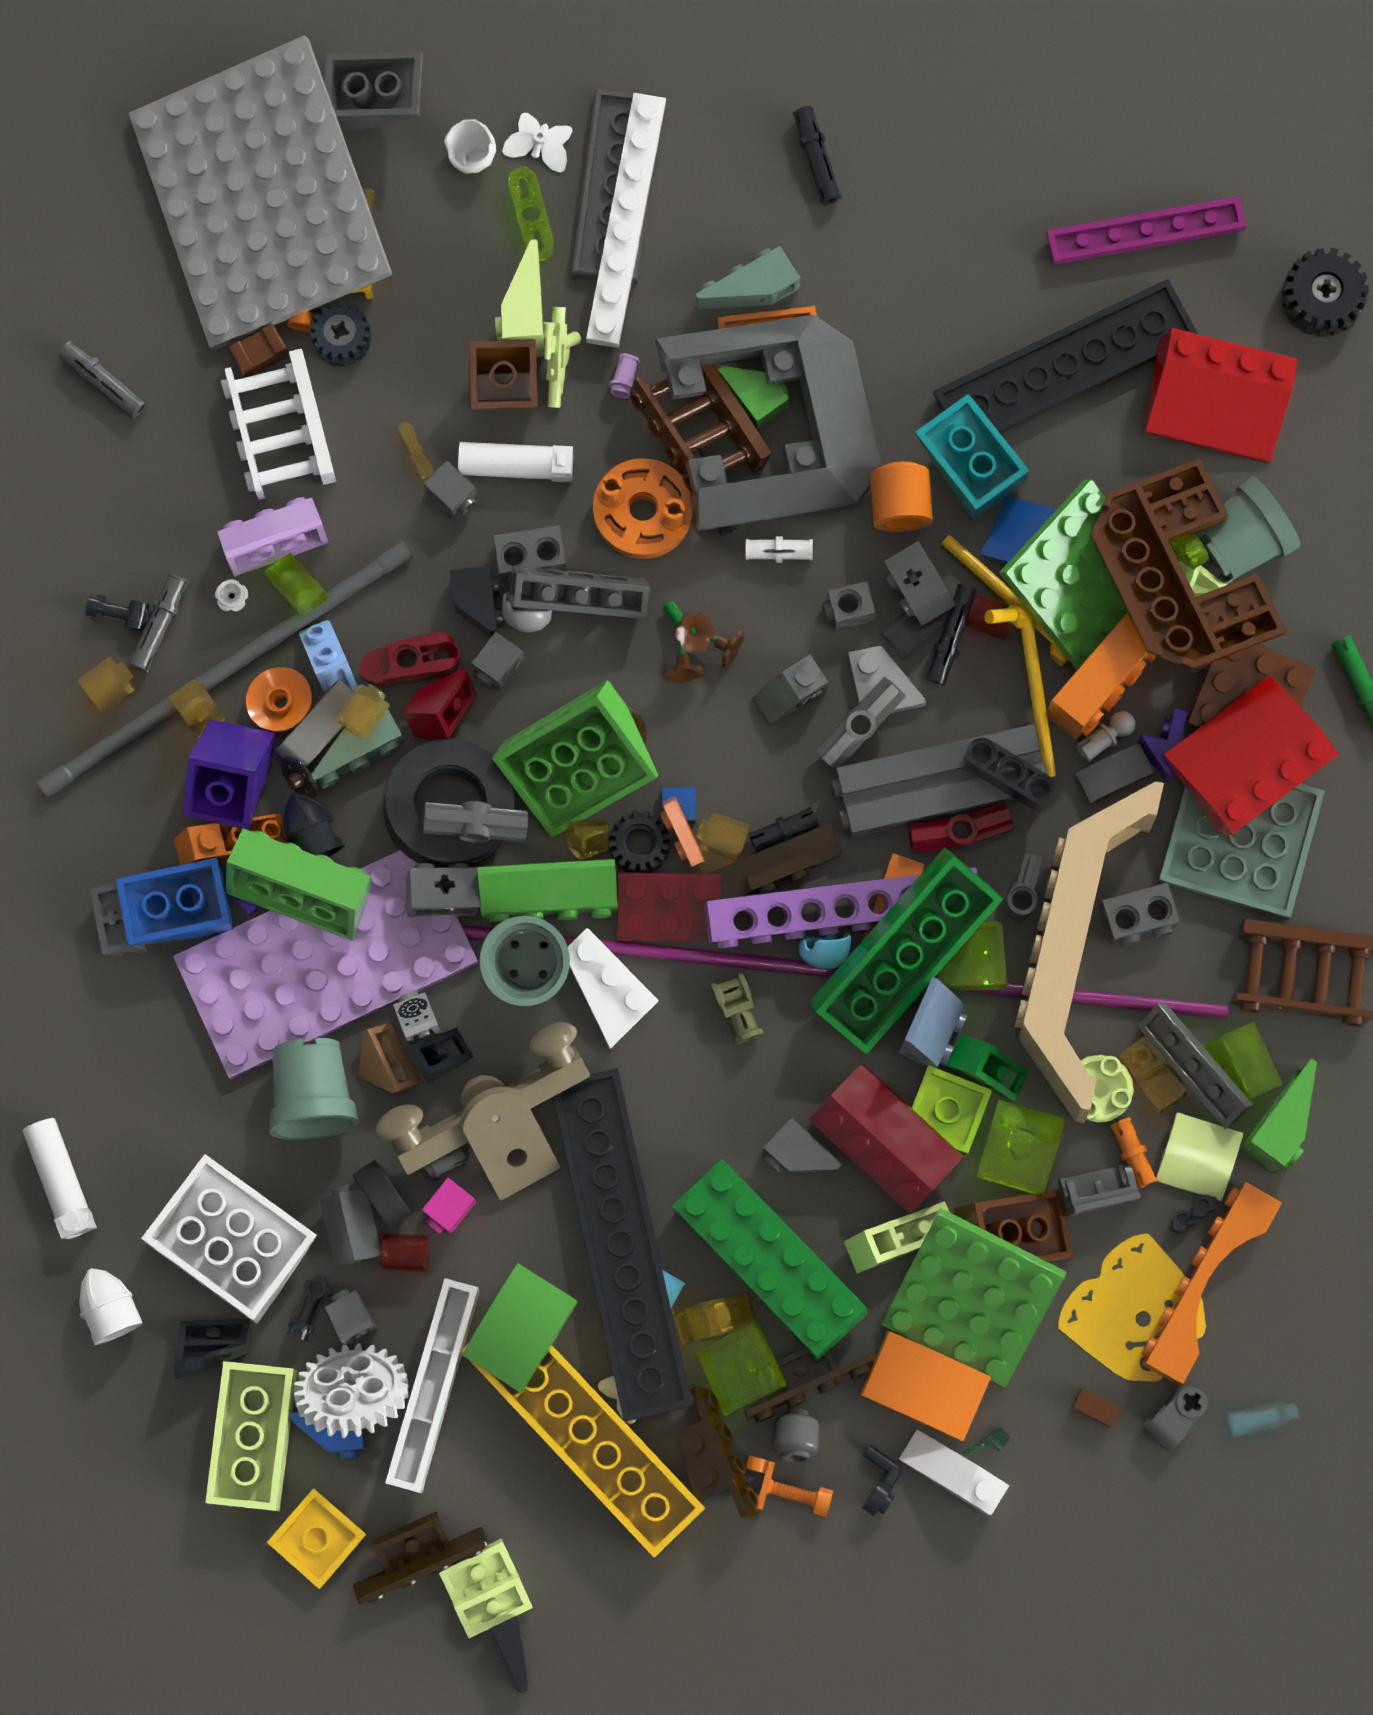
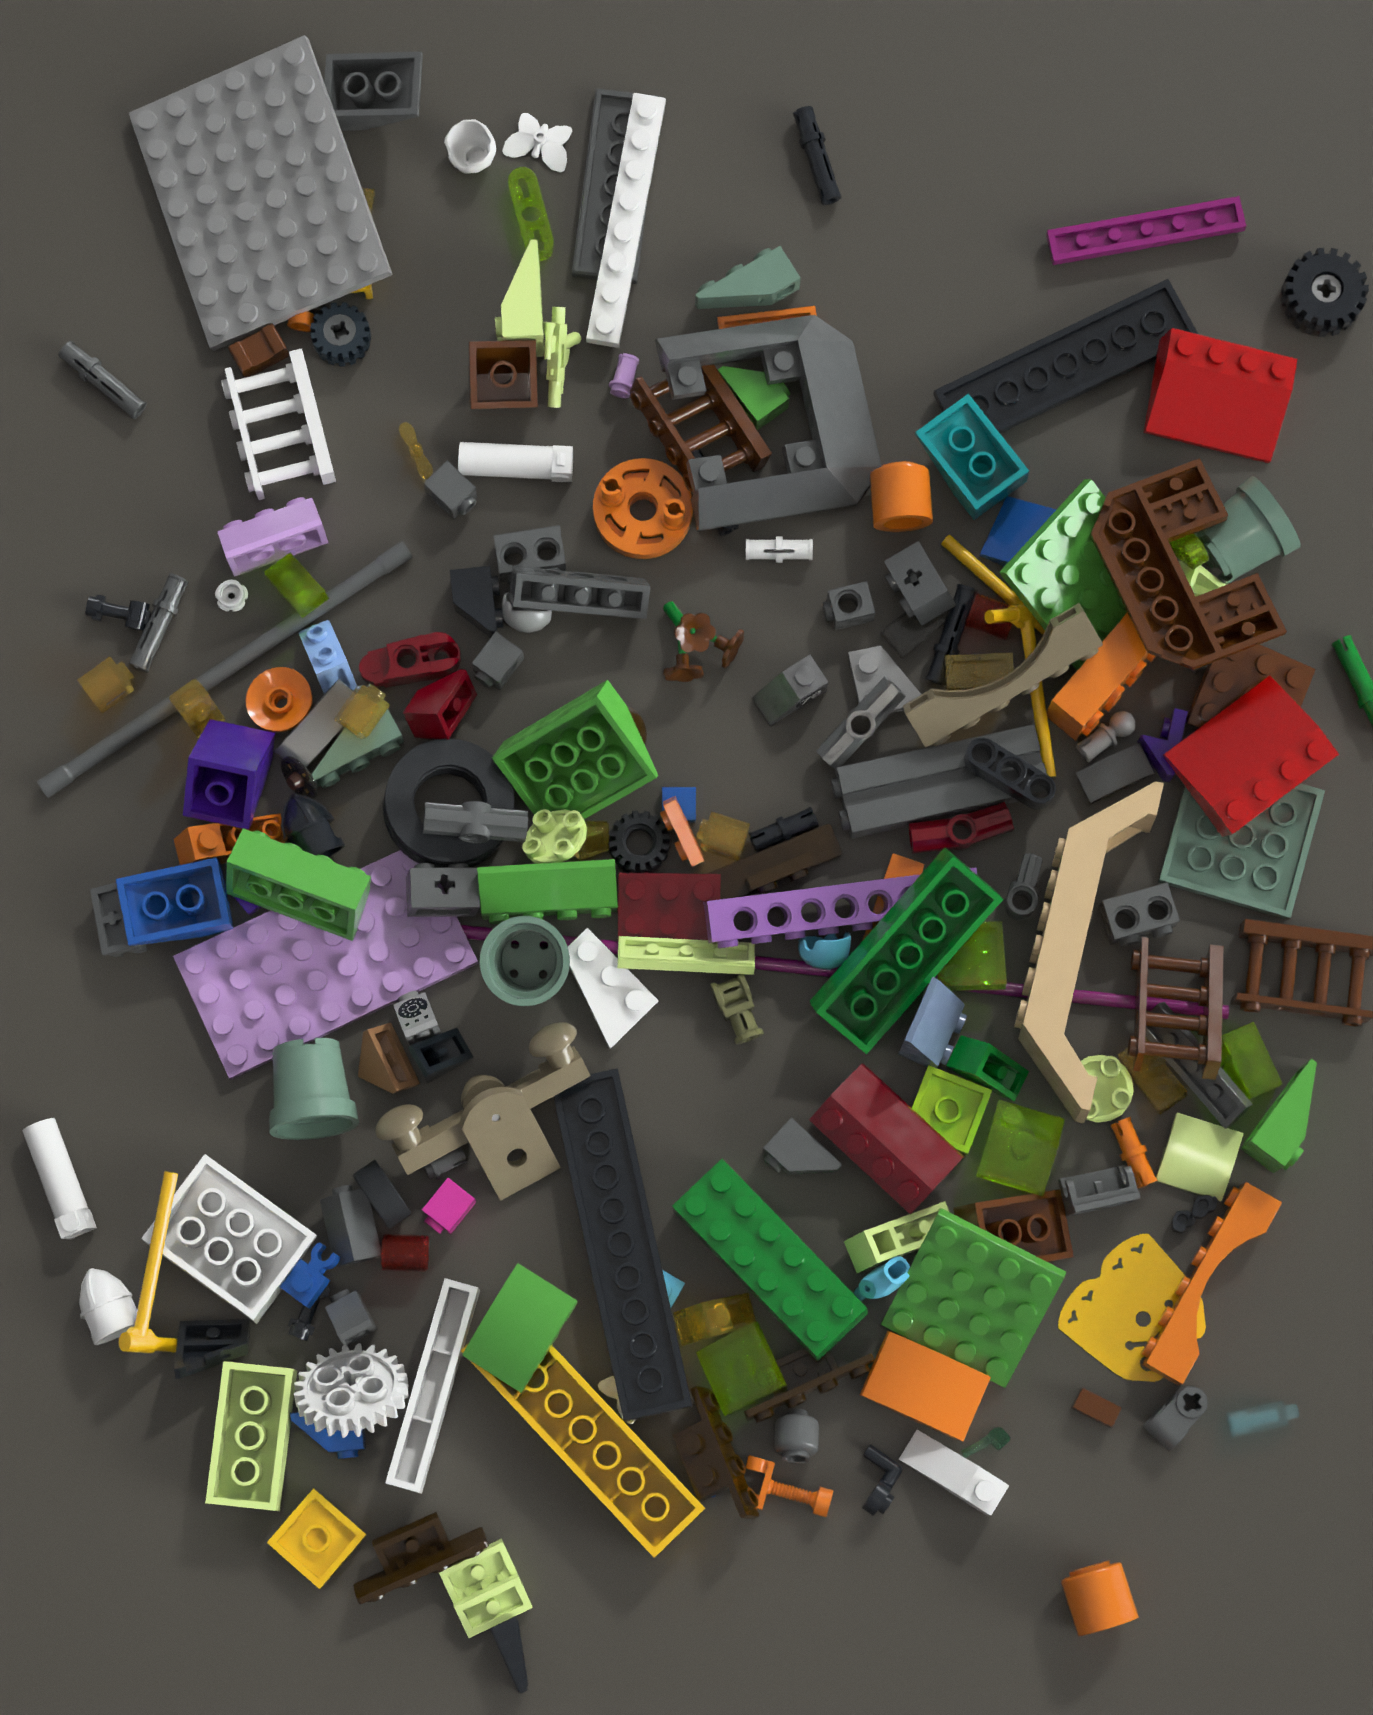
none -> yellow bar [119,1171,178,1353]
none -> blue plate [280,1242,340,1309]
none -> yellowish green dish [522,809,587,864]
none -> yellowish green tile [617,936,755,975]
none -> medium azure piece [854,1256,910,1301]
none -> dark tan arch [903,603,1103,748]
none -> clear yellow panel [944,653,1014,691]
none -> orange piece [1061,1560,1139,1636]
none -> reddish brown fence [1127,937,1224,1080]

